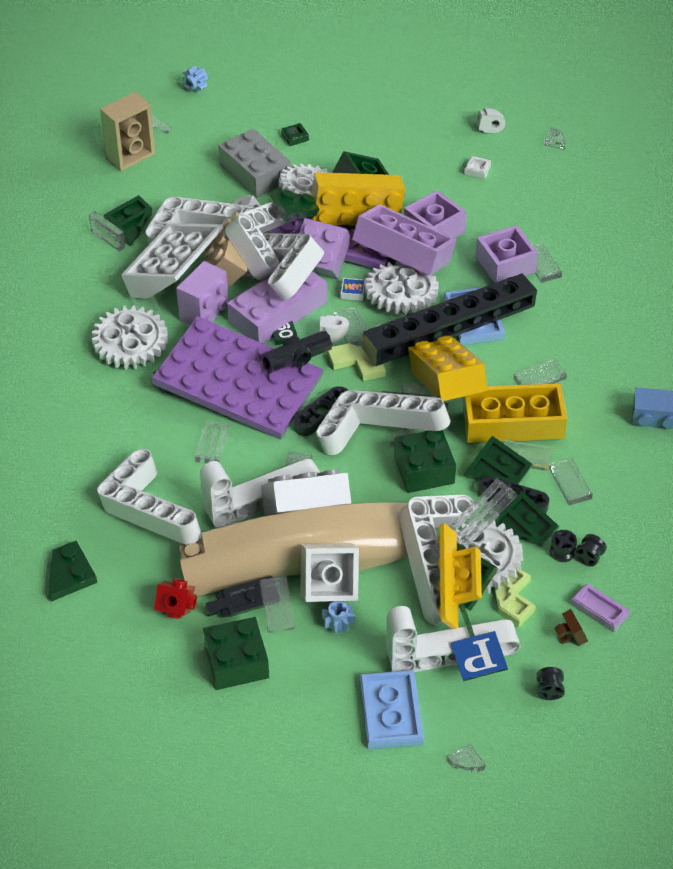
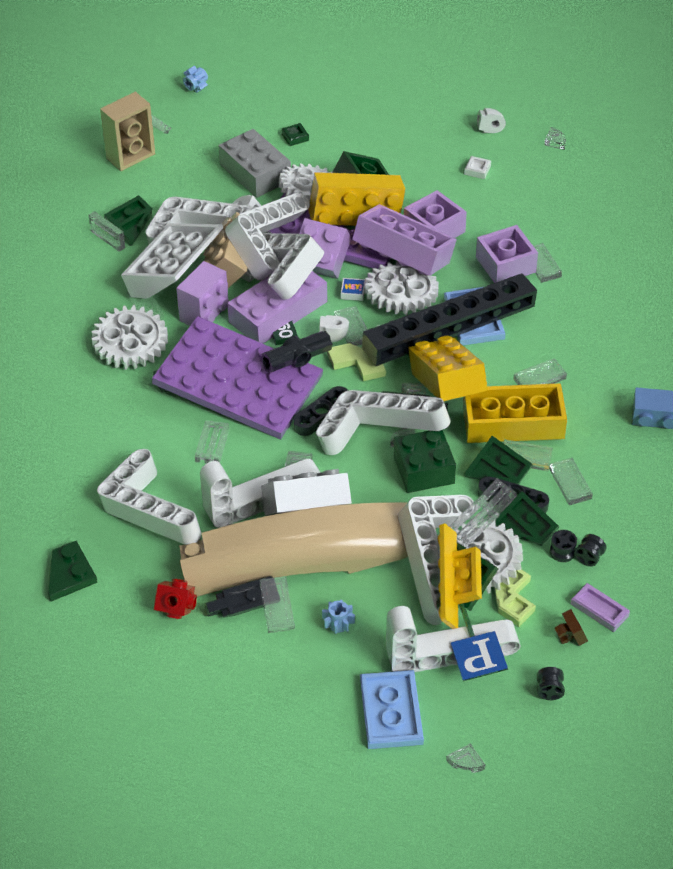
dark green brick [203,616,269,690] -> none
dark green wing [271,189,320,221] -> none
white brick [300,543,359,602] -> none

